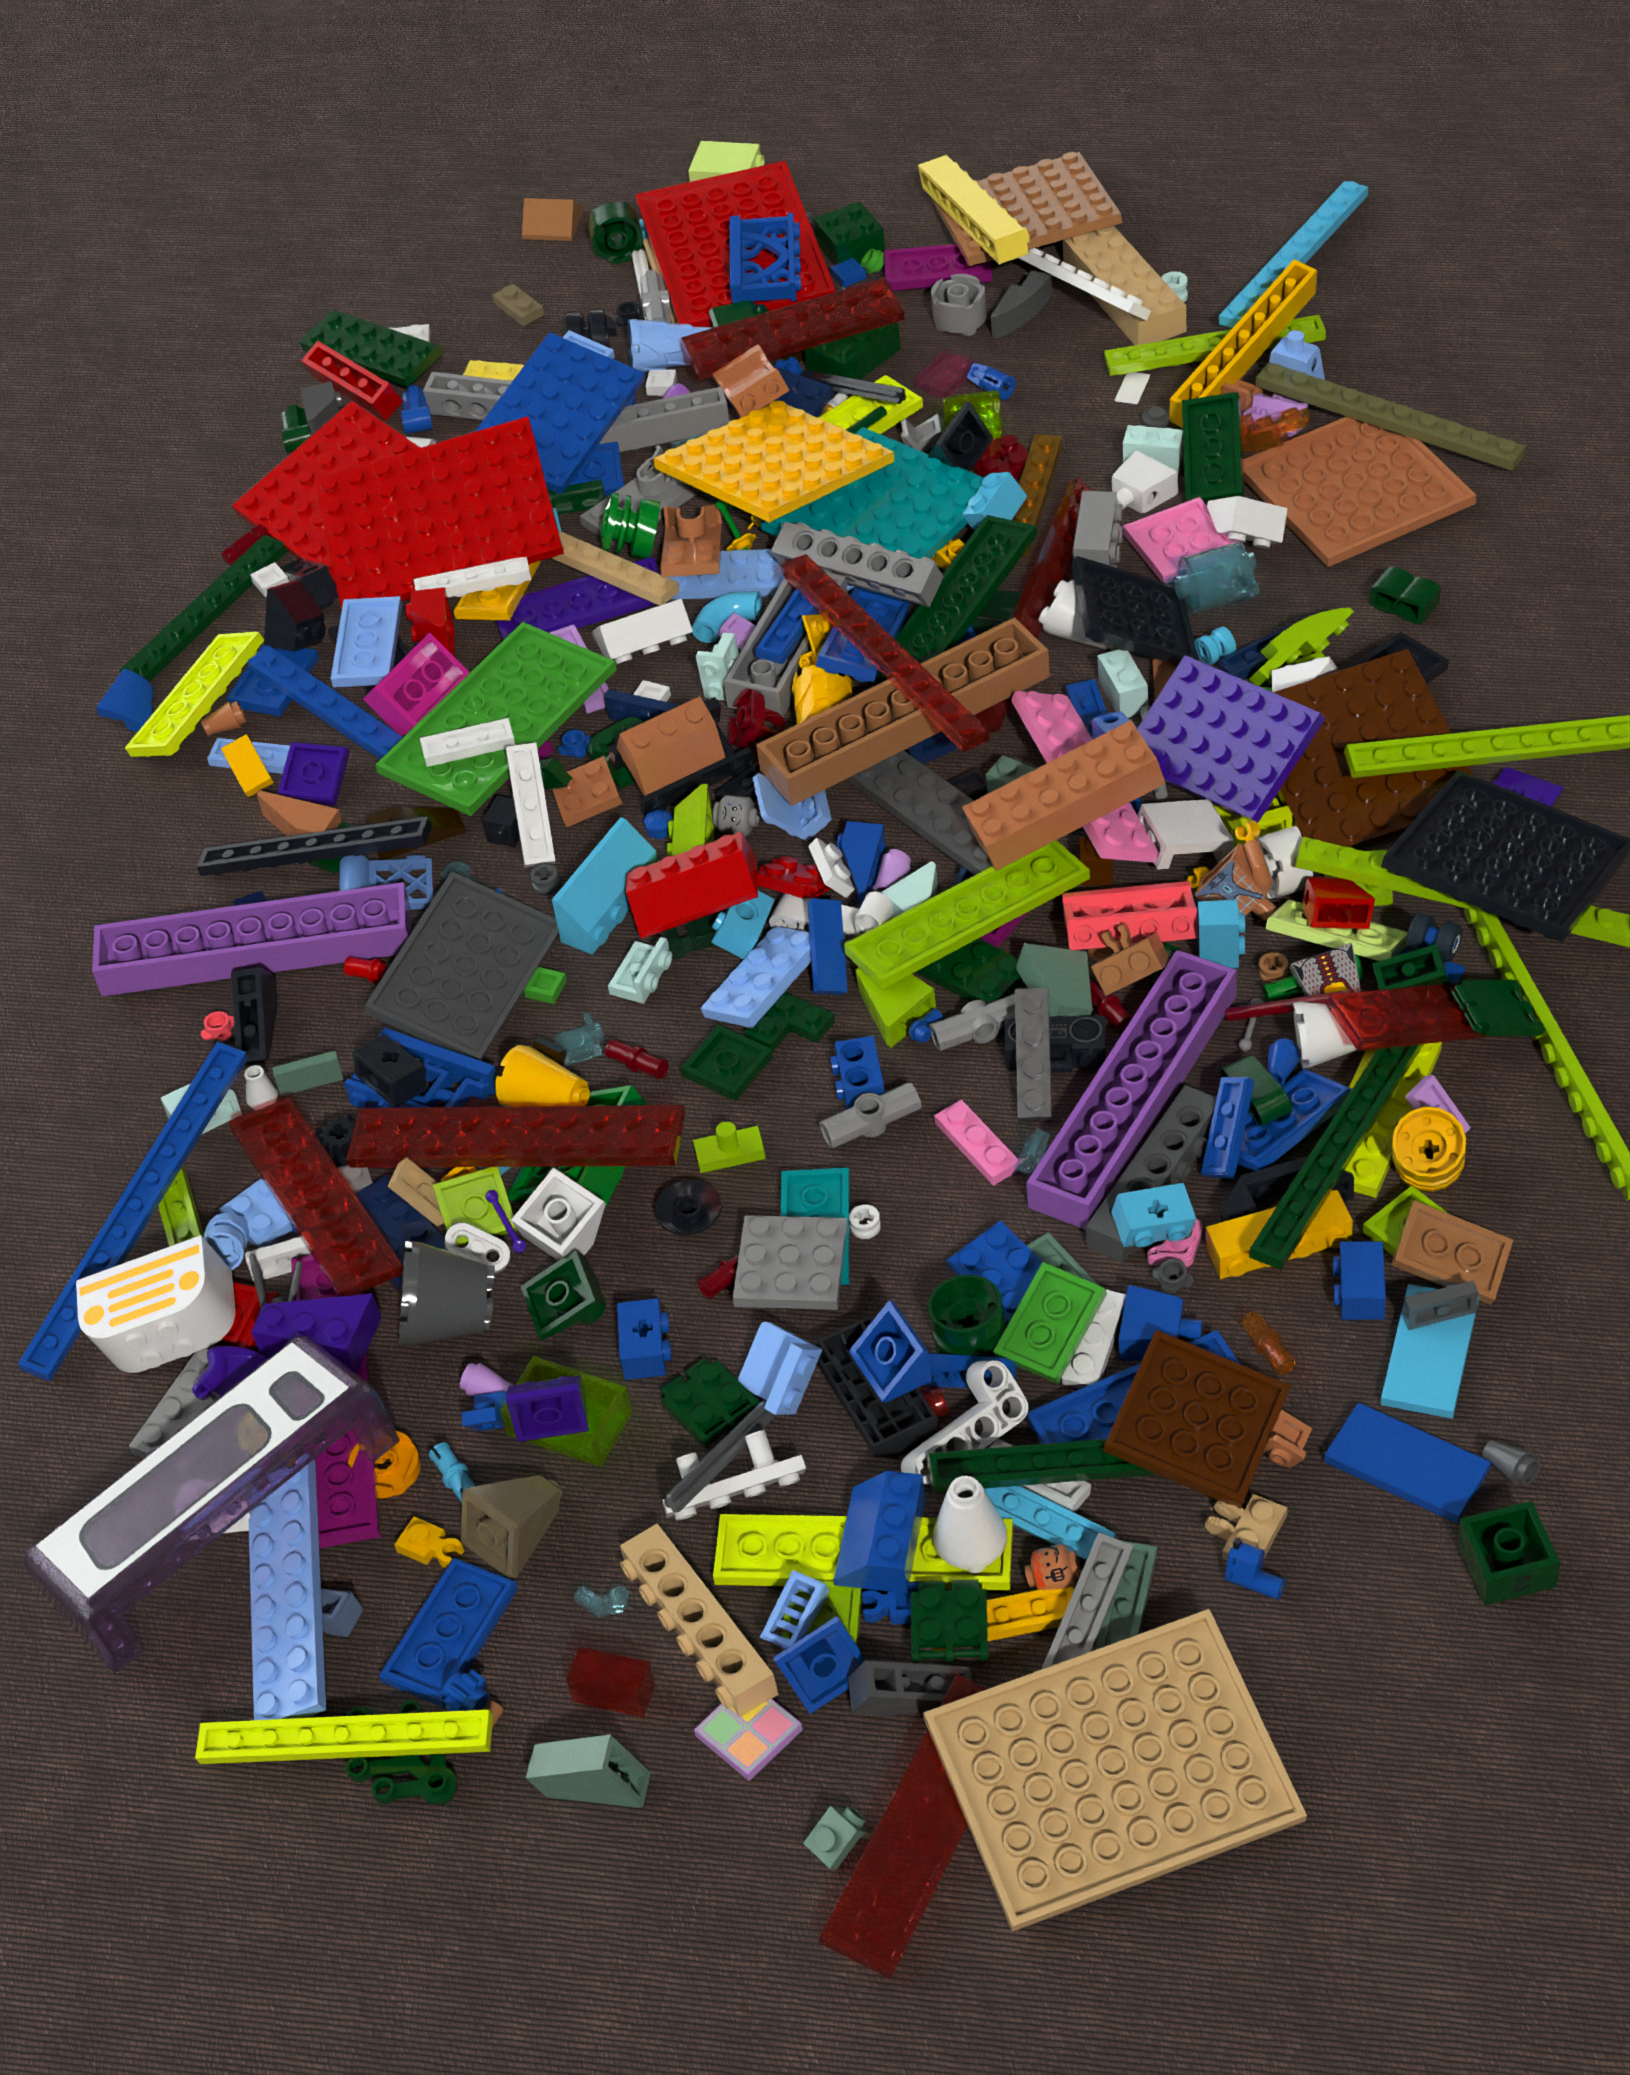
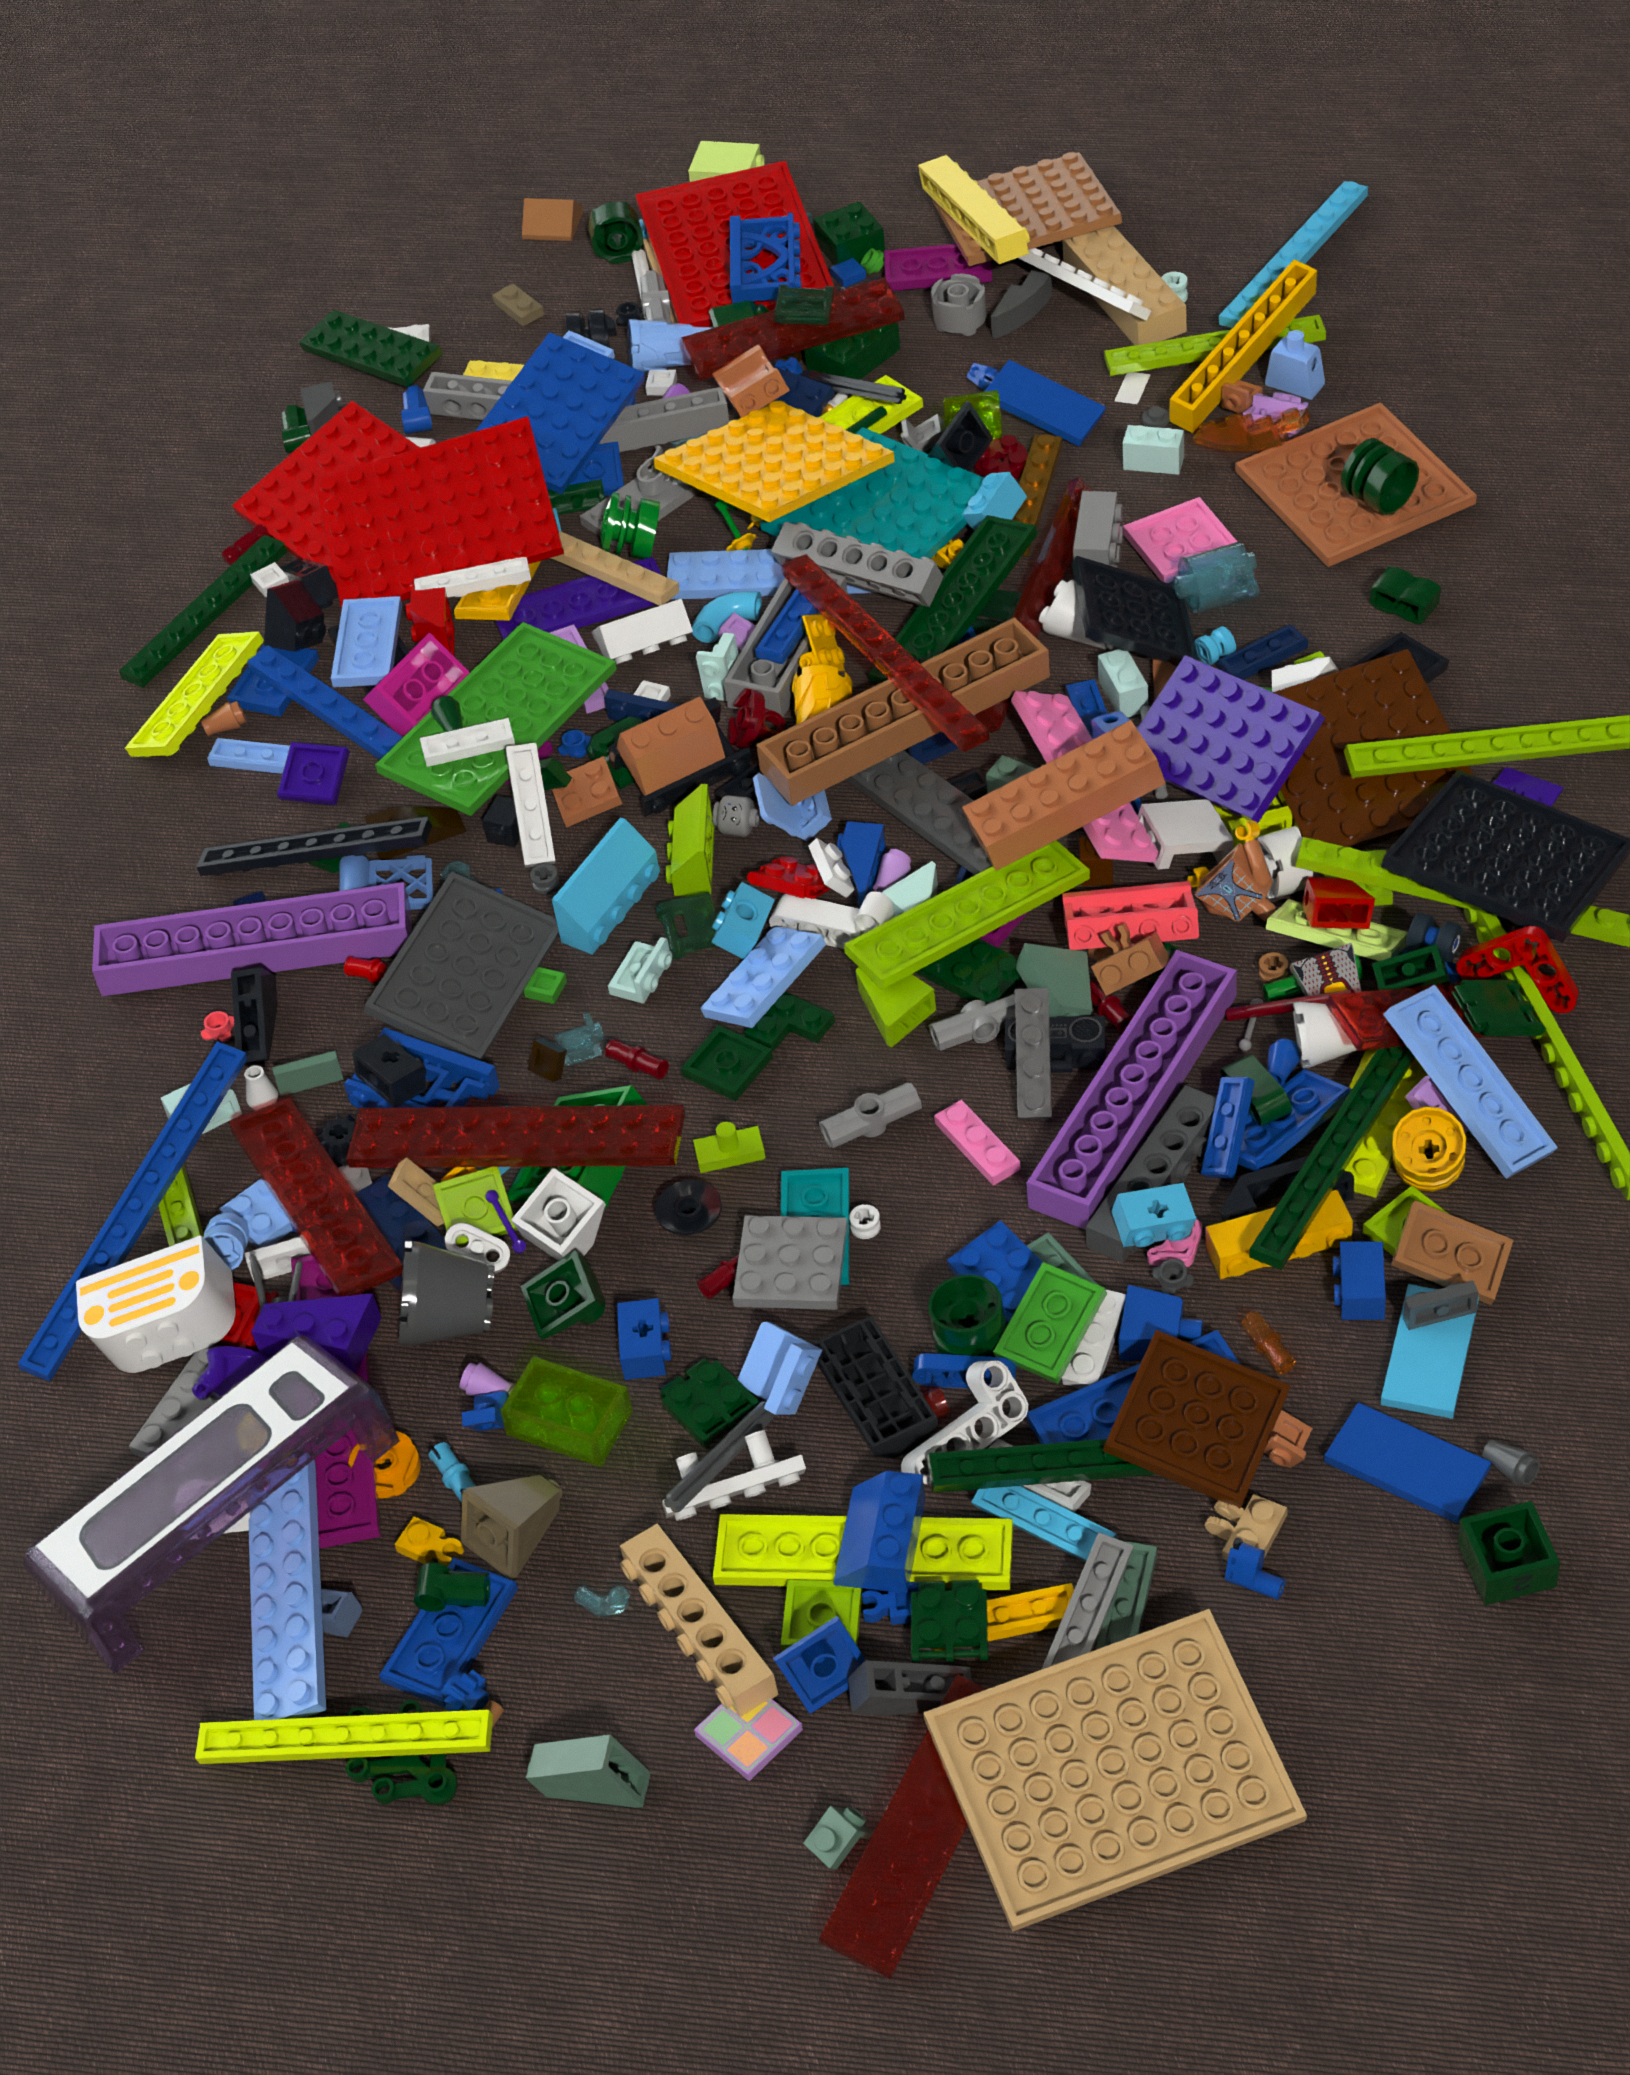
blue slope [96,669,154,732] -> none
yellow tile [221,734,274,797] -> none
nougat slope [257,790,343,836] -> none
red brick [301,341,403,421] -> none
yellow cone [495,1045,590,1112] -> none
dark purple slope [506,1375,589,1442] -> none
clear red brick [566,1646,655,1718] -> none
red slope [626,831,758,939] -> none
blue tile [643,809,674,839] -> none
nougat plate [661,503,723,577] -> none
light blue slope [760,1570,830,1650] -> none
blue tile [807,898,848,995] -> none
blue plate [816,587,911,682] -> none
blue brick [830,1035,885,1109] -> none
blue slope [849,1300,932,1402] -> none
blue arm [908,1008,944,1043] -> none
clear pink plate [913,349,977,400] -> none
white cone [933,1476,1007,1573] -> none
clear light blue bracket [1015,1129,1050,1176] -> none
nougat head [1025,1544,1082,1590] -> none
white torso [1112,450,1178,513] -> none
dark green plate [1182,392,1244,504] -> none
medium azure brick [1198,900,1245,968] -> none
white slope [1207,496,1288,549] -> none
lime slope [1249,607,1354,686] -> none
olive plate [1256,362,1526,471] -> none
none -> dark green piece [413,1563,491,1612]
none -> dark green cone [431,696,463,732]
none -> clear green plate [774,284,835,325]
none -> blue tile [982,360,1106,447]
none -> dark green wheel [1341,438,1419,515]
none -> light blue plate [1383,985,1558,1179]
none -> red beam [1456,926,1579,1014]

